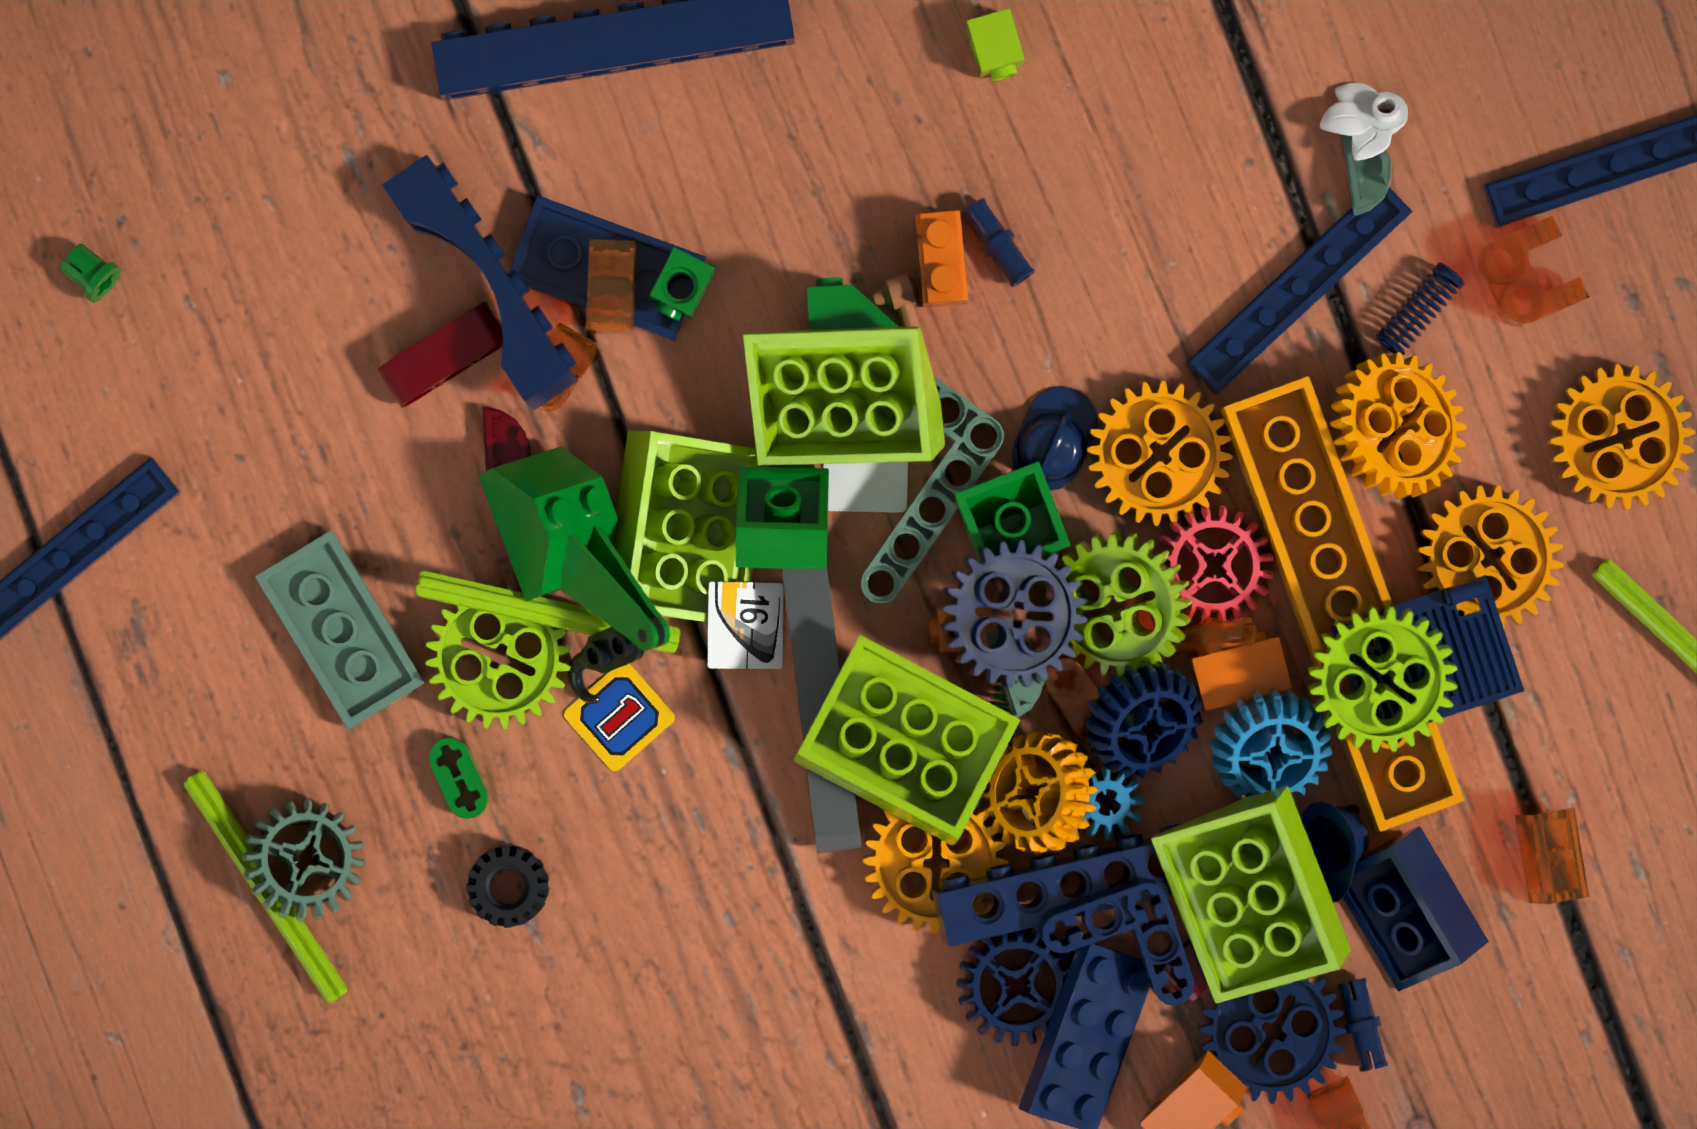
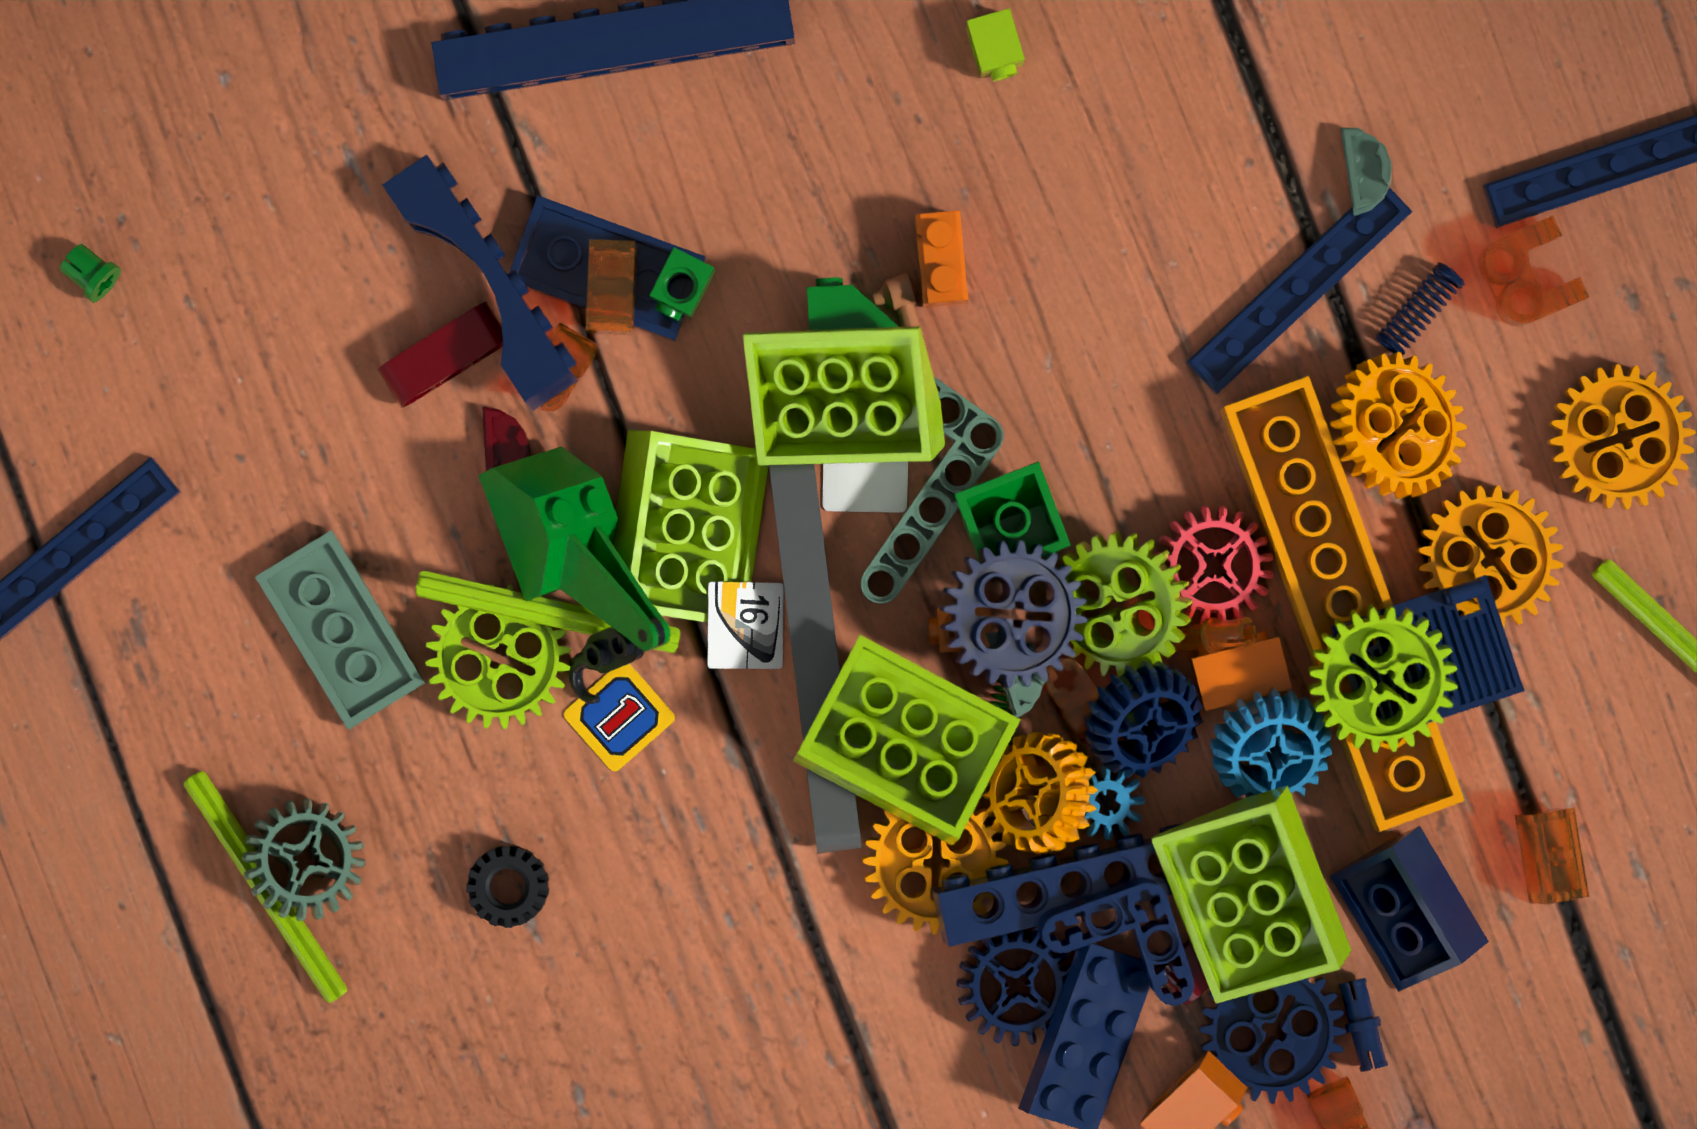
green beam [429,737,489,819] -> none
green slope [736,466,829,570] -> none
dark blue pin [961,198,1035,287] -> none
dark blue piece [1011,387,1098,491] -> none
light orange gear [1086,381,1233,527] -> none
dark blue piece [1301,802,1369,903] -> none
white plate [1320,82,1408,161] -> none

